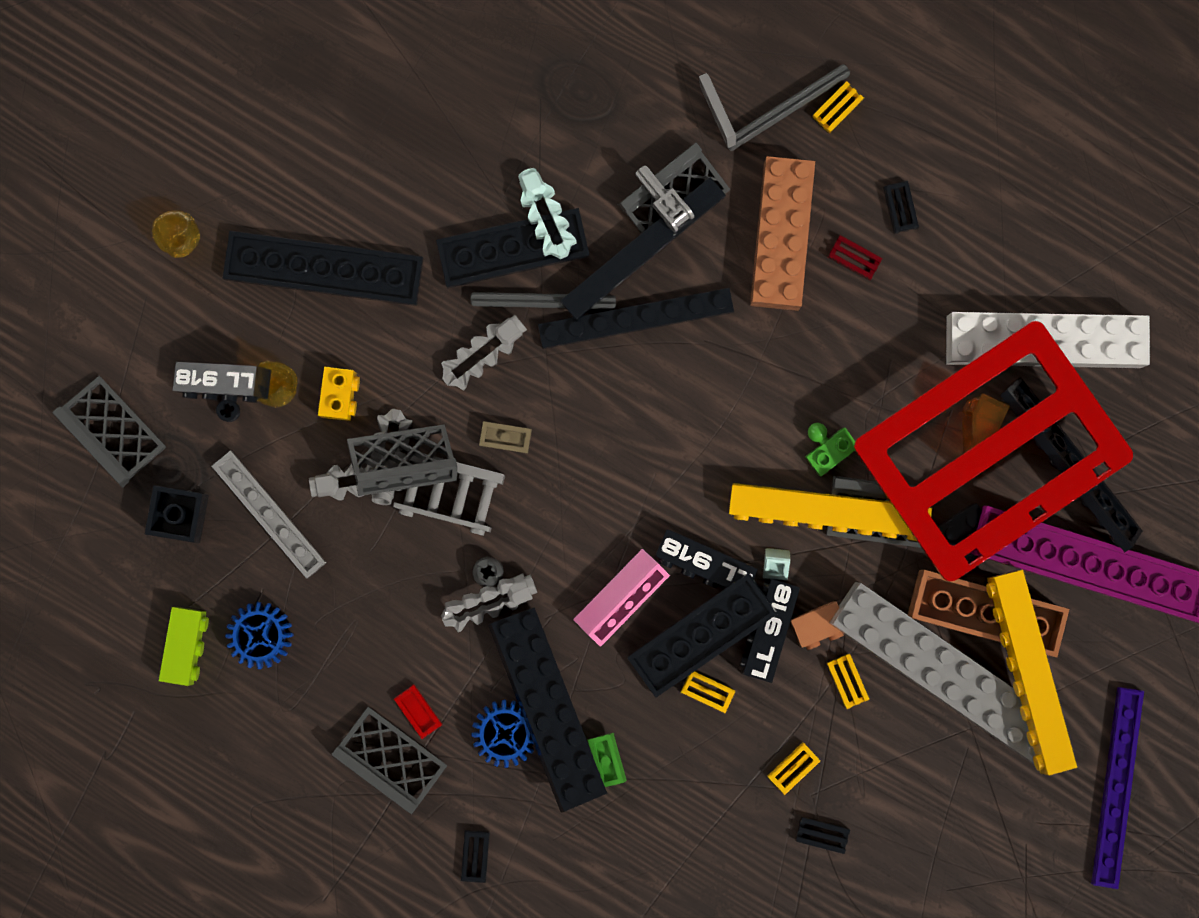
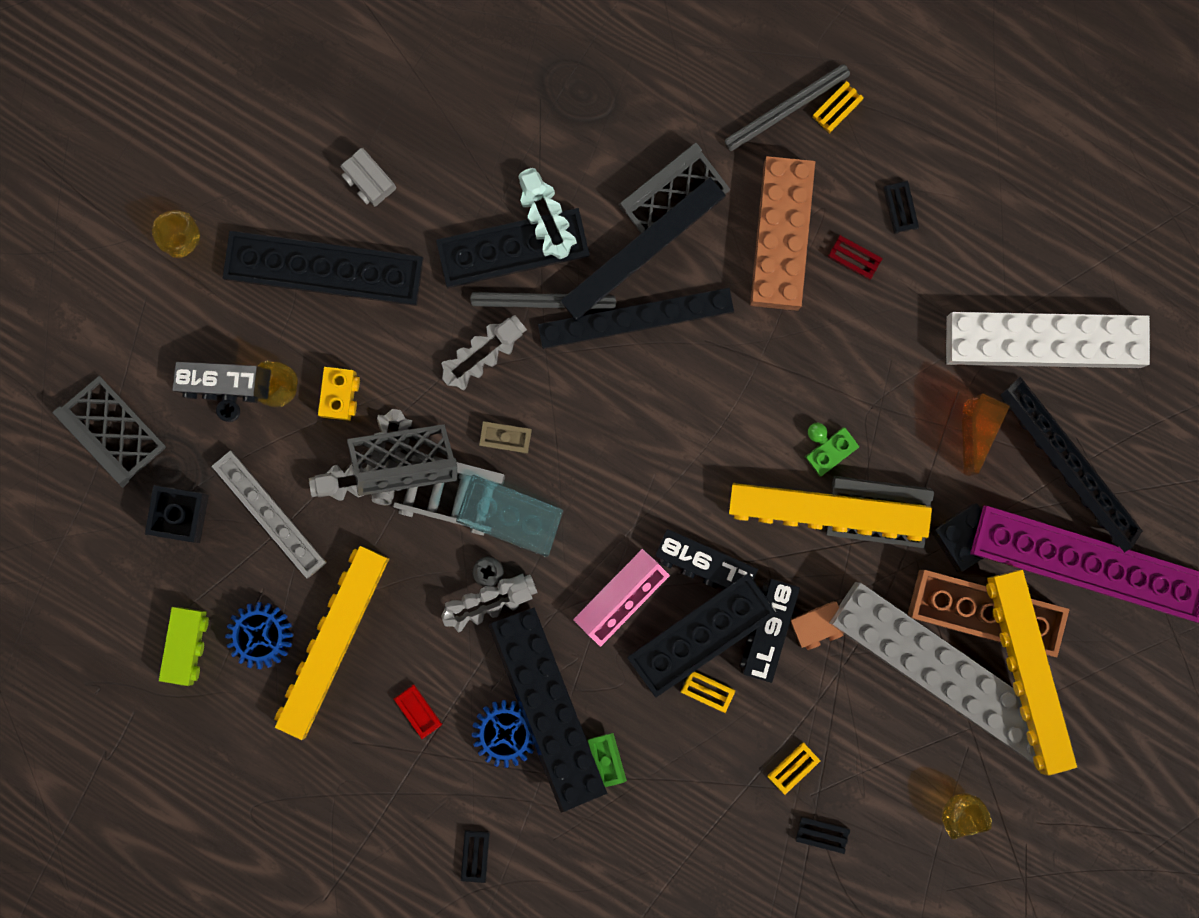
dark grey fence [331,707,447,815] -> none
light grey connector [635,166,694,232] -> none
light grey tile [699,73,736,148] -> none
light aqua slope [763,548,791,580] -> none
yellow tile [826,654,870,709] -> none
red door [854,321,1133,581] -> none
dark purple tile [1091,687,1144,889] -> none
none -> yellow brick [274,546,389,740]
none -> light grey brick [340,148,396,207]
none -> clear light blue tile [456,475,563,557]
none -> clear yellow piece [942,793,992,840]

